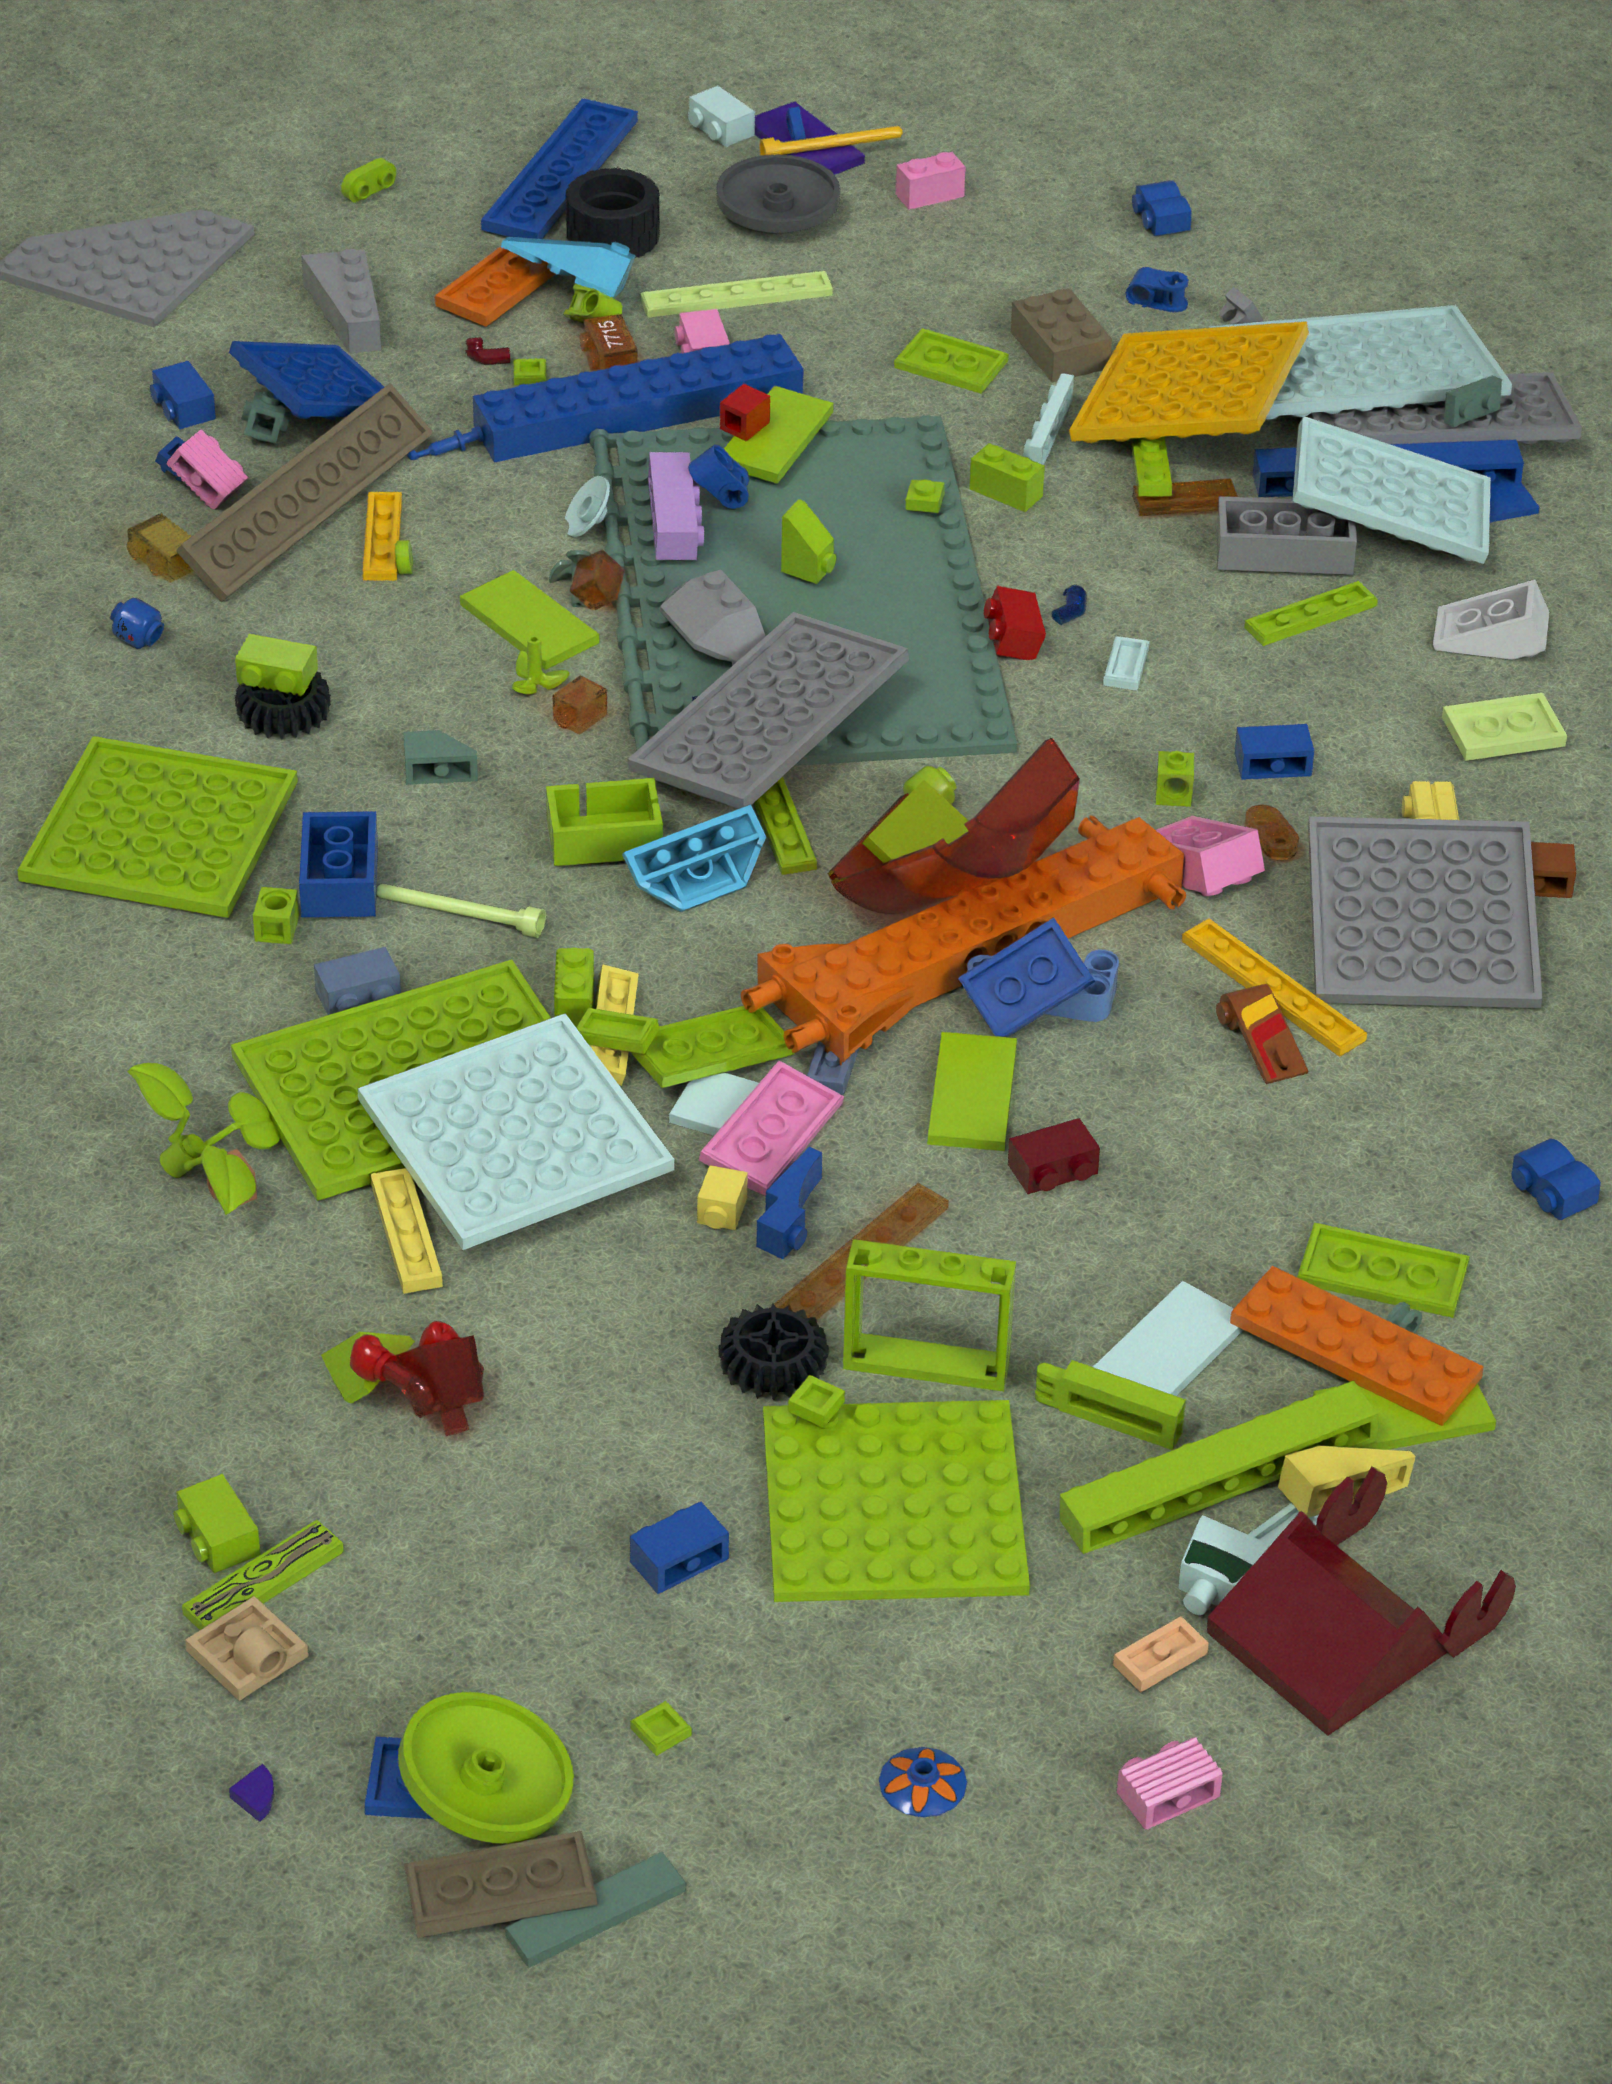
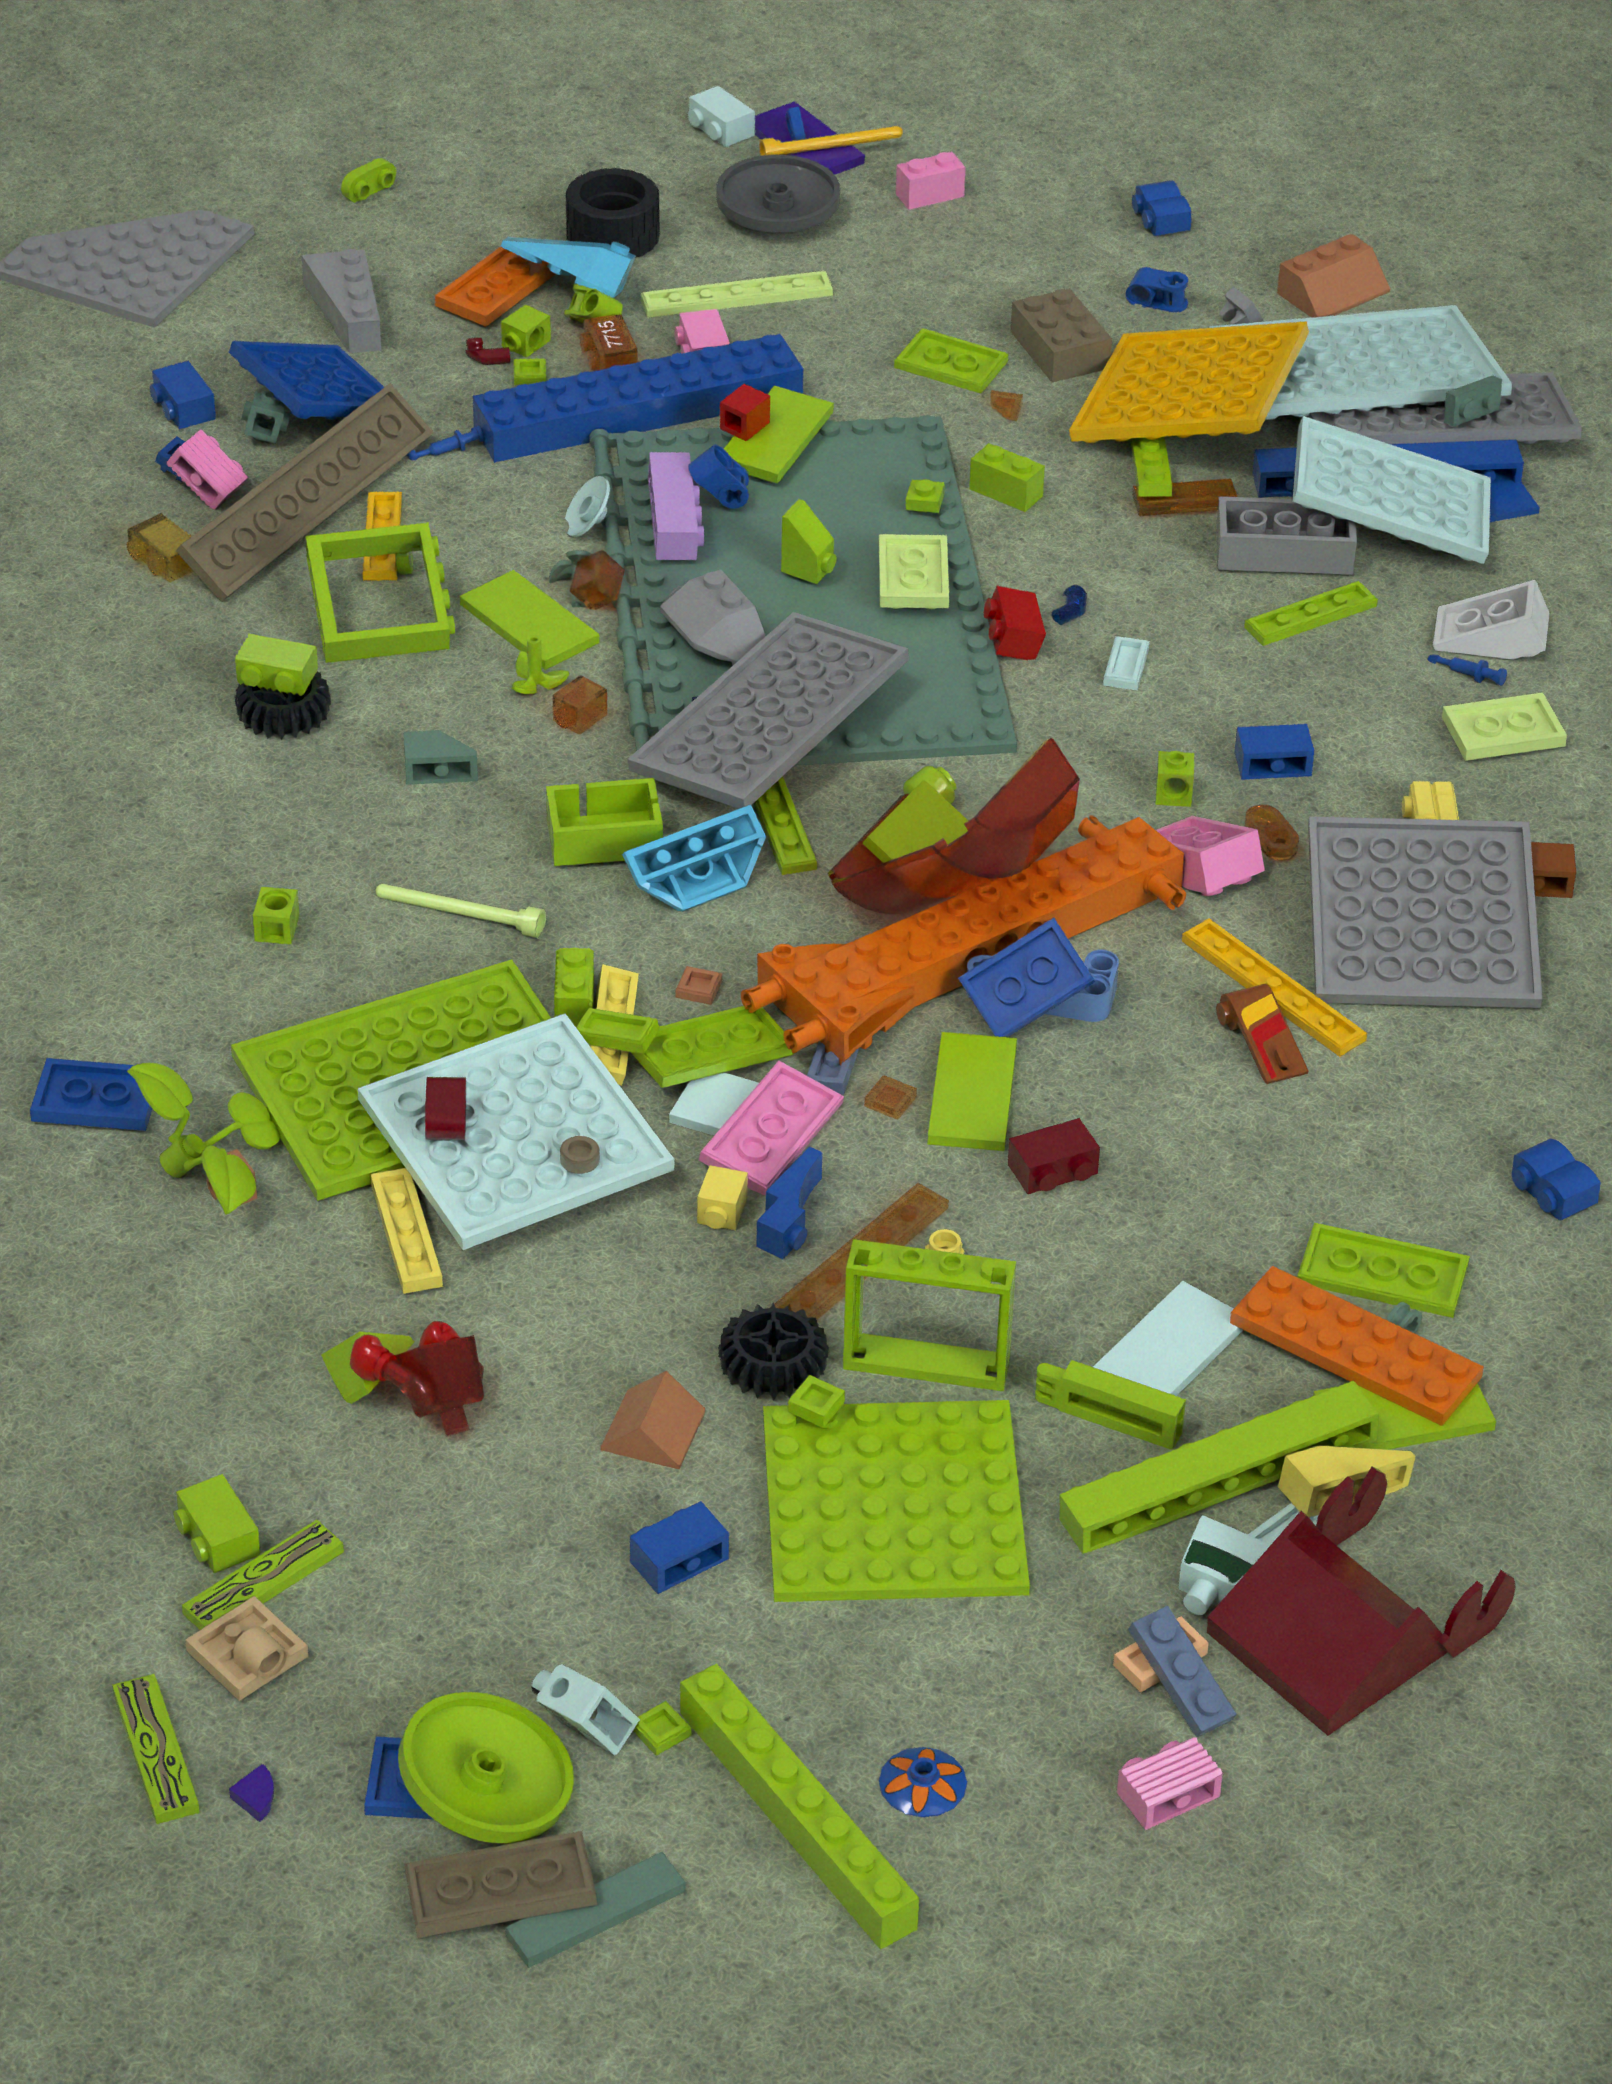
lime plate [17,736,298,918] -> none
blue head [110,598,164,649] -> none
blue brick [299,811,378,918] -> none
sand blue brick [314,947,401,1015] -> none
blue plate [481,98,638,239] -> none
light aqua plate [1023,373,1074,465] -> none
none -> blue plate [30,1058,152,1131]
none -> lime tile [112,1674,200,1824]
none -> lime window [306,522,455,663]
none -> dark red beam [425,1077,466,1140]
none -> lime brick [501,305,551,358]
none -> light aqua torso [532,1664,640,1755]
none -> dark tan tile [560,1136,600,1174]
none -> nougat slope [601,1371,705,1470]
none -> nougat tile [675,966,722,1005]
none -> lime brick [680,1663,919,1950]
none -> clear orange tile [864,1075,917,1120]
none -> yellowish green plate [879,534,949,609]
none -> light yellow plate [925,1229,964,1254]
none -> clear orange tile [990,390,1023,422]
none -> sand blue plate [1128,1606,1237,1737]
none -> nougat slope [1277,233,1390,318]
none -> blue piece [1428,654,1507,686]

